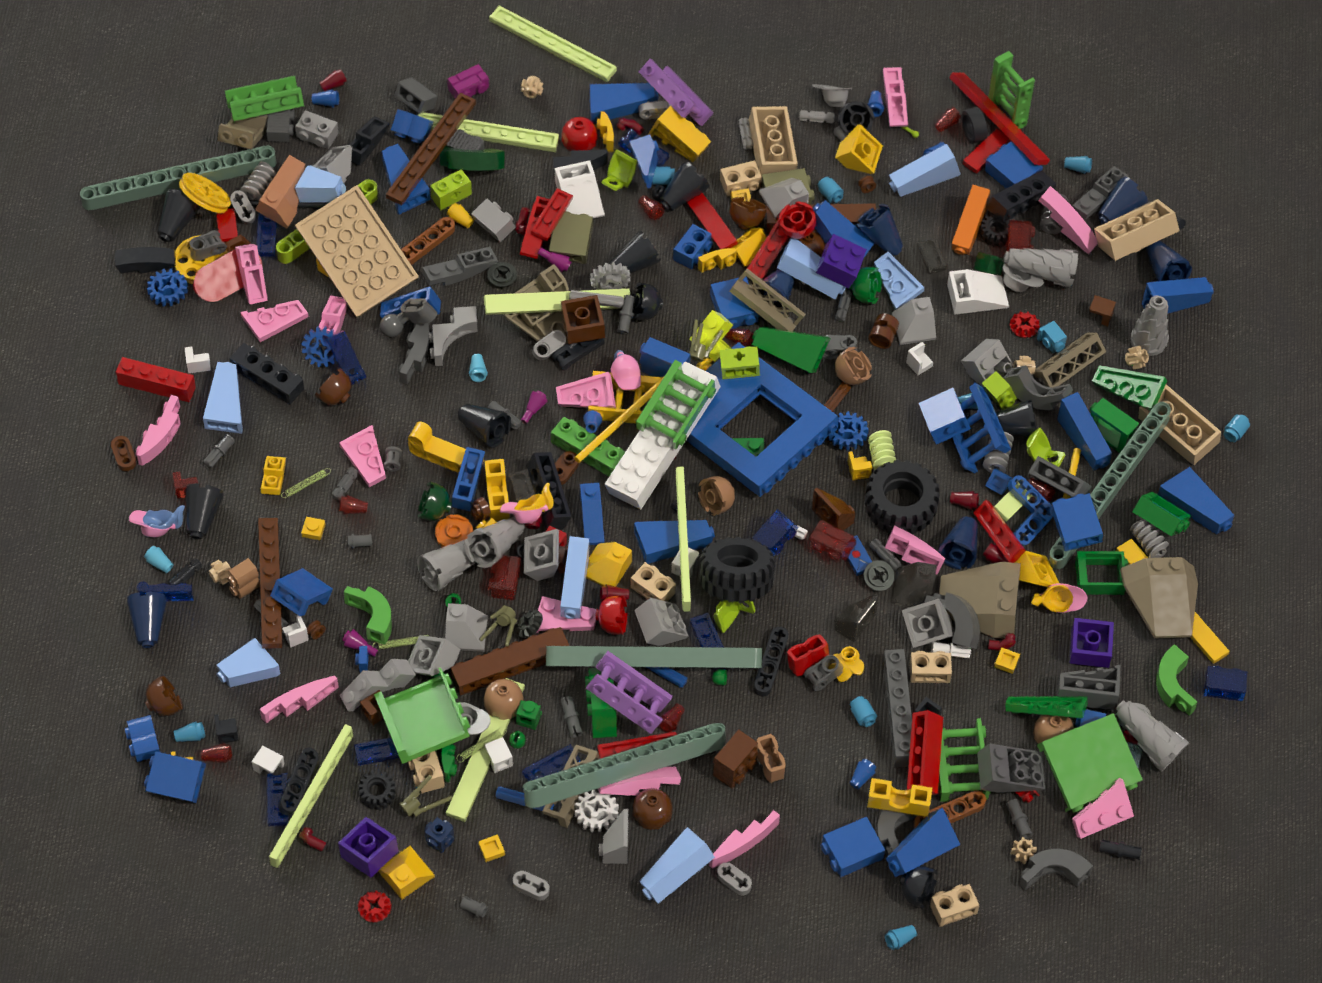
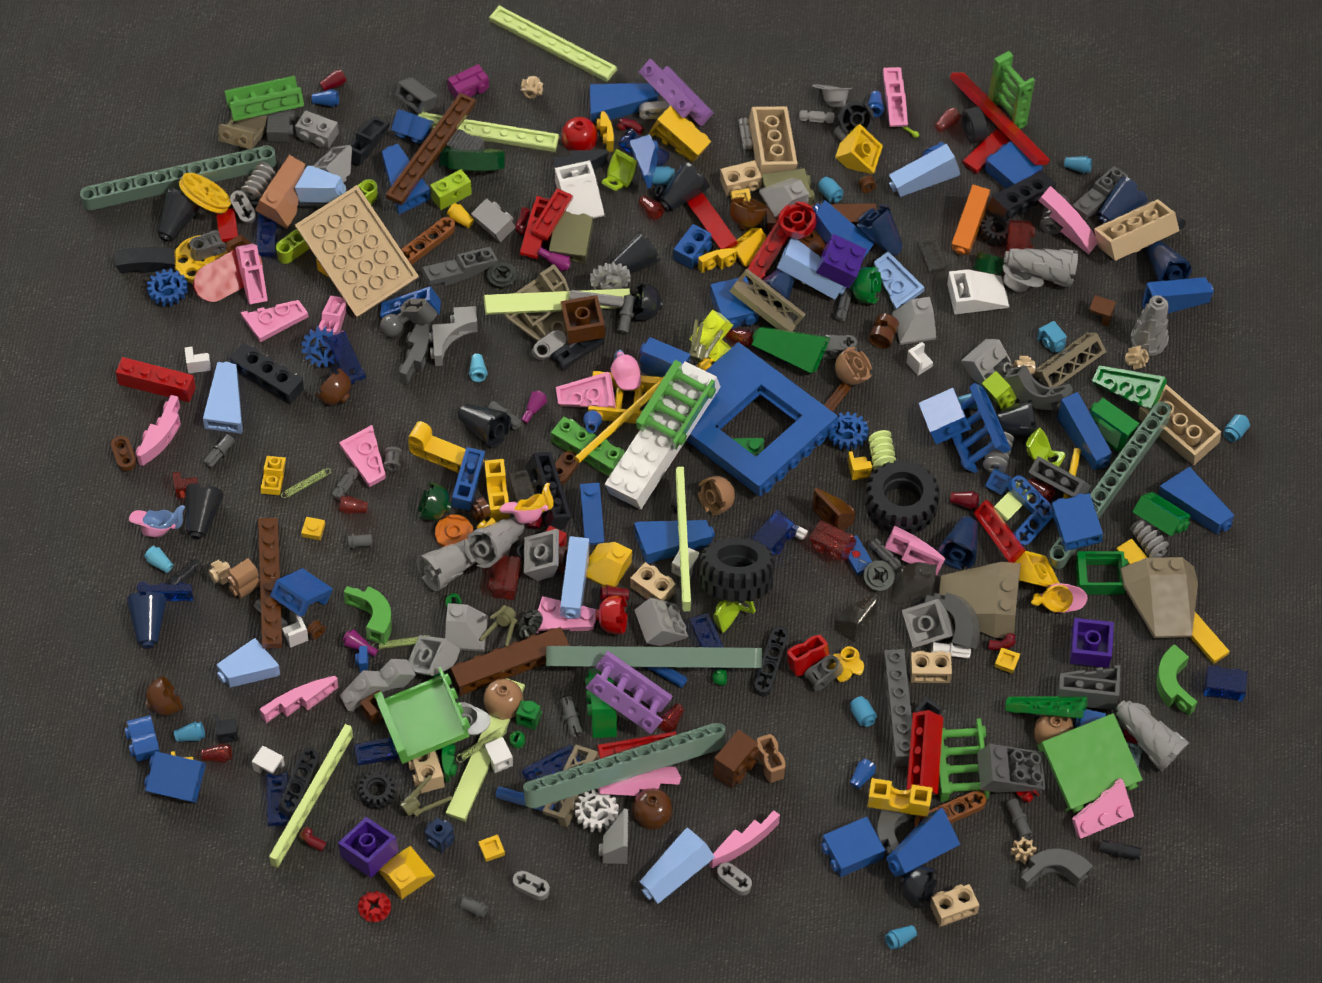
lime brick [720,347,760,380] -> none
dark red cone [983,543,1008,563] -> none
red gear [1010,311,1040,338] -> none

